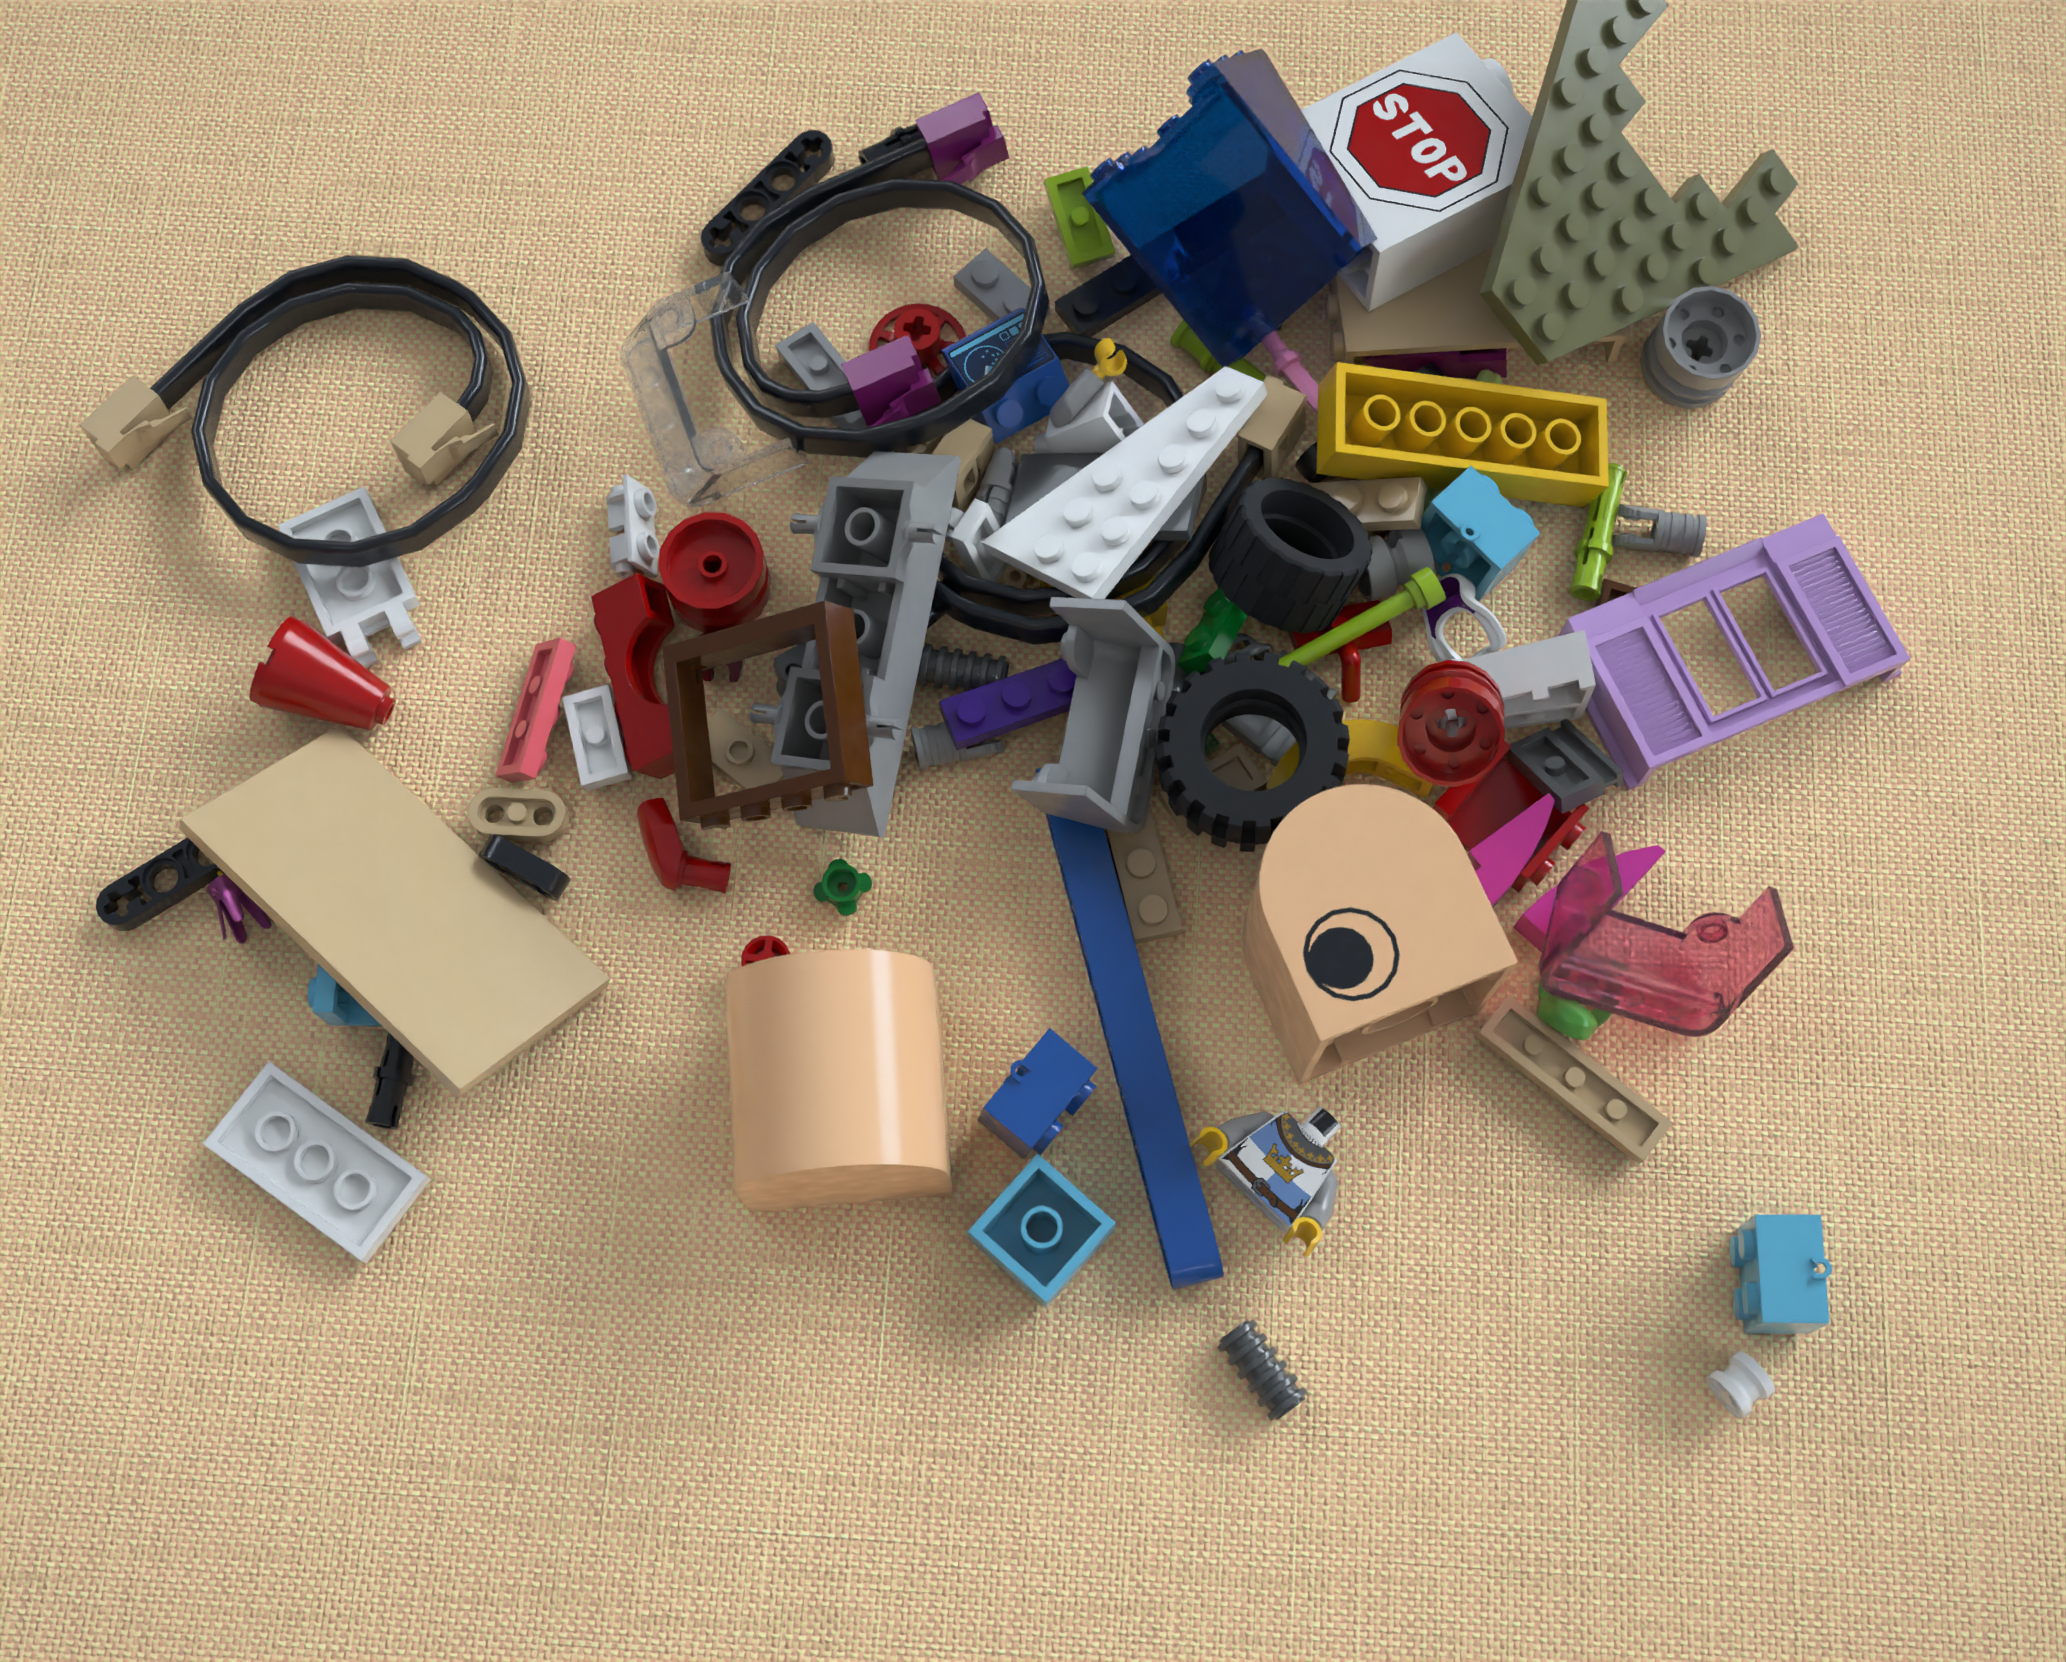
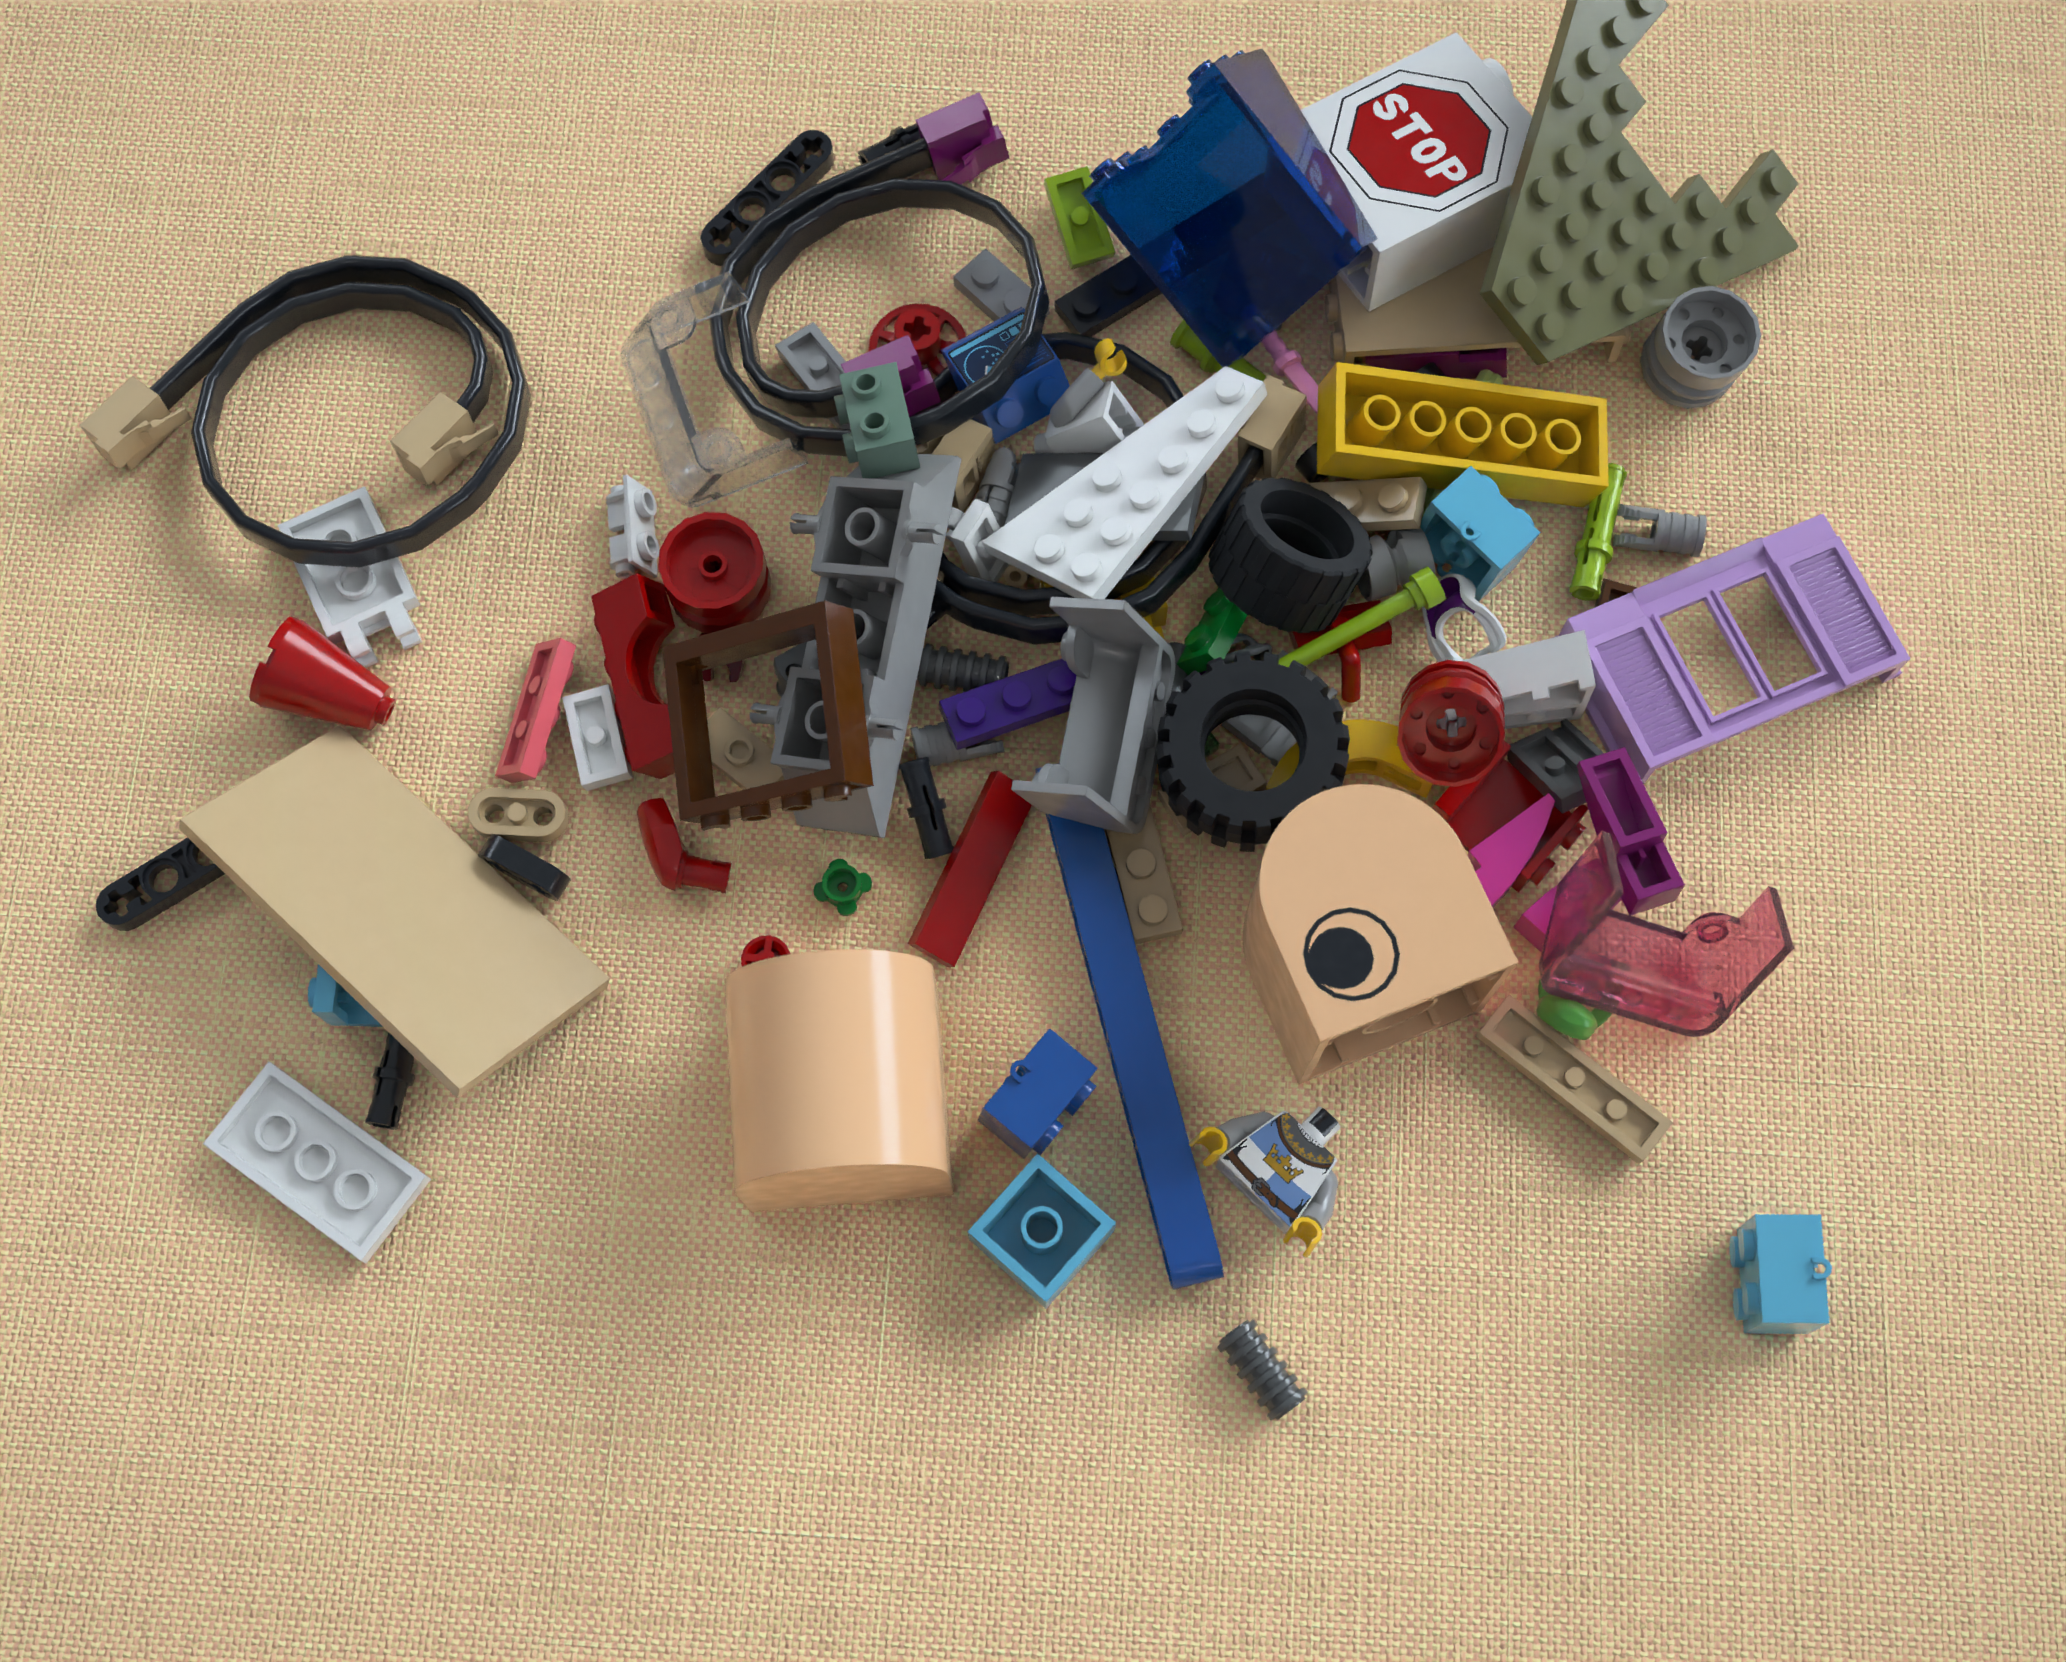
flat silver piece [206,871,272,944] -> none
white wheel [1706,1350,1775,1419] -> none
none -> sand green brick [834,362,920,479]
none -> black pin [899,757,954,859]
none -> red tile [907,771,1032,967]
none -> magenta slope [1577,747,1685,916]

